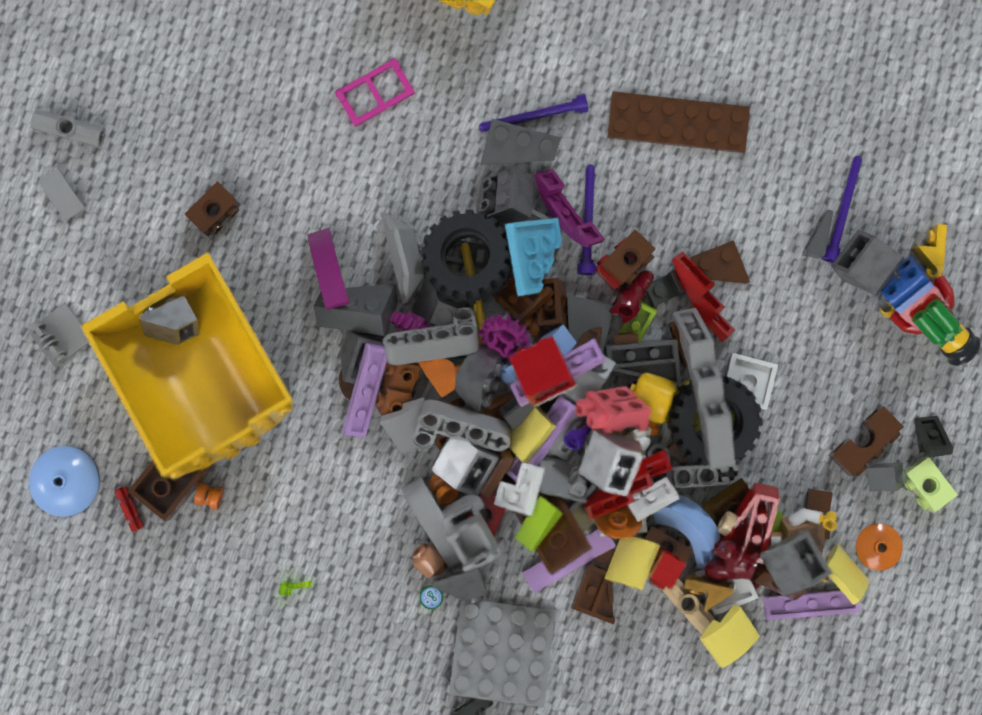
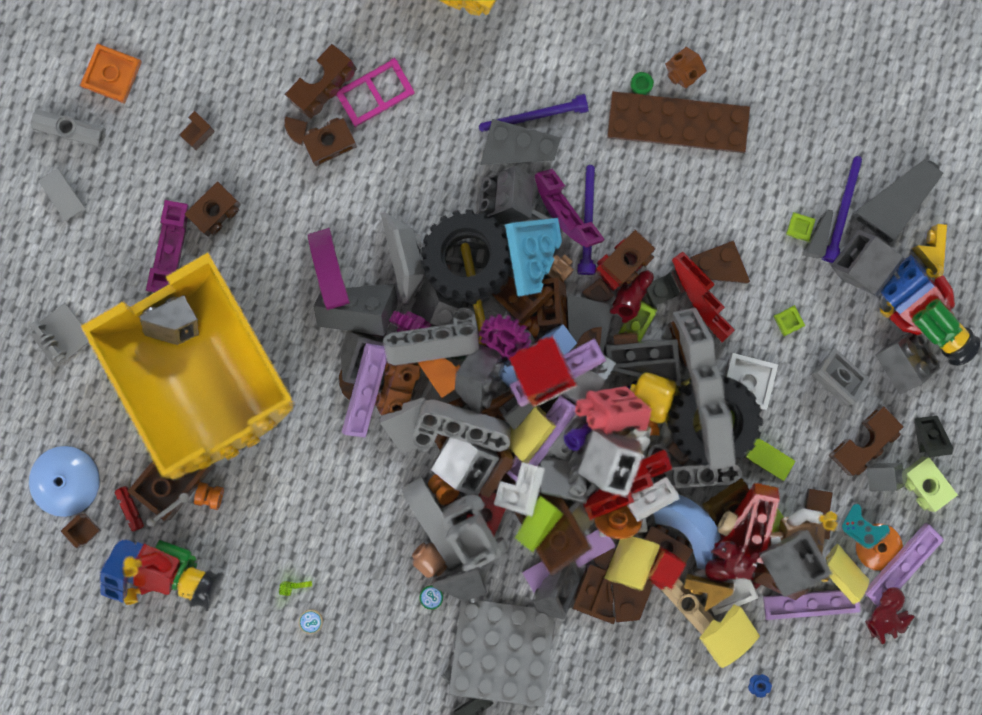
none -> reddish brown panel [60,513,101,548]
none -> orange plate [80,43,142,104]
none -> piece [100,540,224,612]
none -> magenta slope [146,200,189,293]
none -> light grey hinge [146,493,189,527]
none -> reddish brown panel [180,111,215,151]
none -> reddish brown tile [284,116,308,146]
none -> reddish brown arch [285,44,357,120]
none -> tile [299,609,323,634]
none -> reddish brown brick [301,118,357,166]
none -> flat silver slope [533,561,582,620]
none -> medium nougat gear [547,254,574,282]
none -> reddish brown tile [582,278,615,301]
none -> reddish brown wing [612,575,653,623]
none -> green tile [630,72,654,95]
none -> dark orange brick [665,47,707,88]
none -> lime slope [745,438,796,481]
none -> blue plate [748,674,772,698]
none -> lime tile [773,305,805,337]
none -> lime tile [786,212,816,242]
none -> light grey slope [810,348,869,406]
none -> teal piece [842,504,890,549]
none -> dark grey slope [852,159,943,243]
none -> lavender tile [865,523,944,606]
none -> dark red animal [865,587,915,645]
none -> flat silver slope [875,333,940,395]

